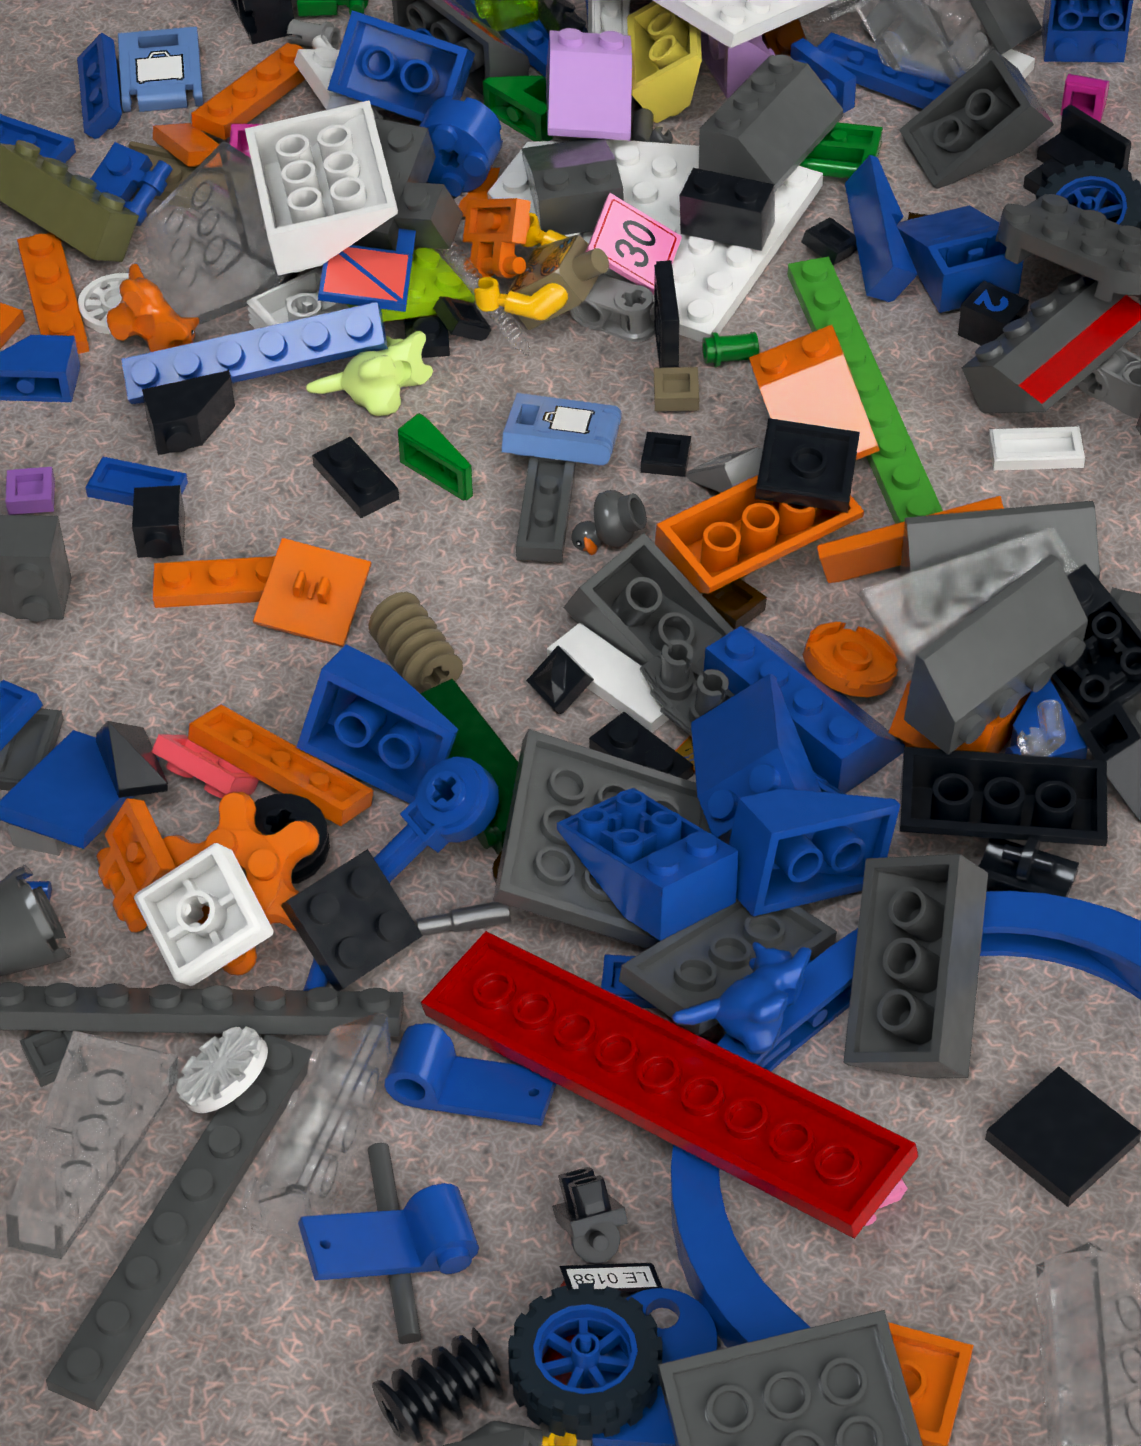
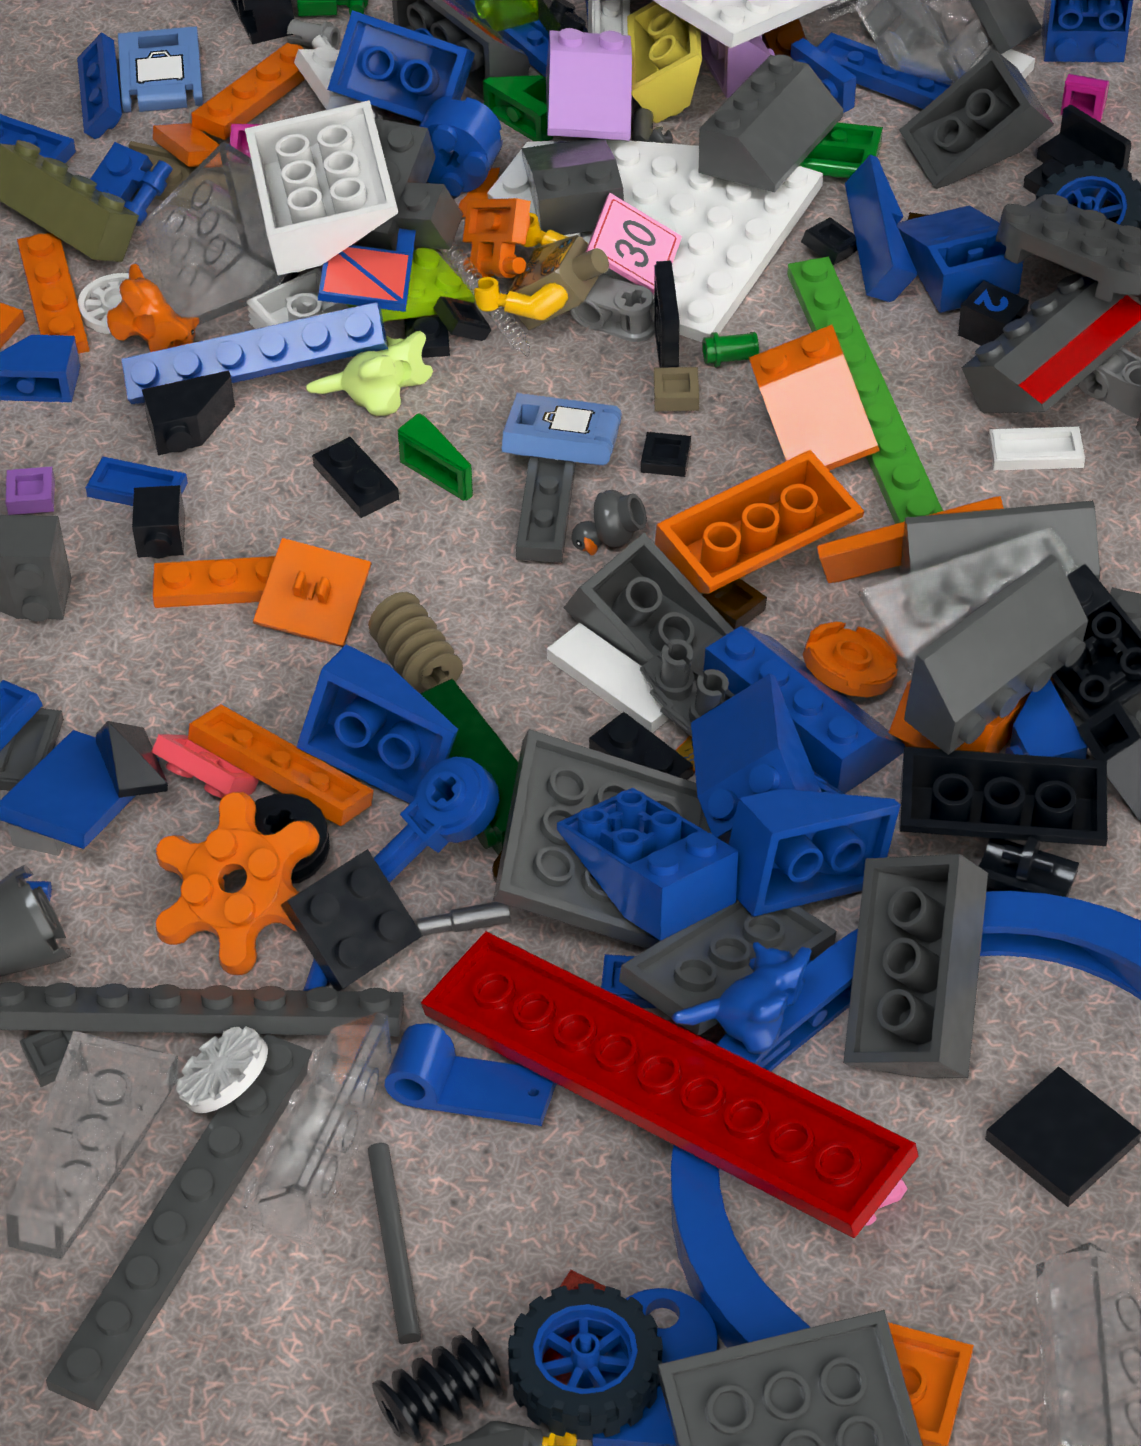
orange plate [96,798,176,932] -> none
white brick [134,843,273,986] -> none
blue door [298,1183,479,1281] -> none
black tile [526,645,594,714] -> none
black hips [552,1167,628,1264] -> none
sticker [559,1262,663,1292] -> none
black brick [679,168,775,251] -> none
light grey slope [686,447,763,492] -> none
black tile [755,418,860,513] -> none
clear arm [1017,700,1066,757] -> none

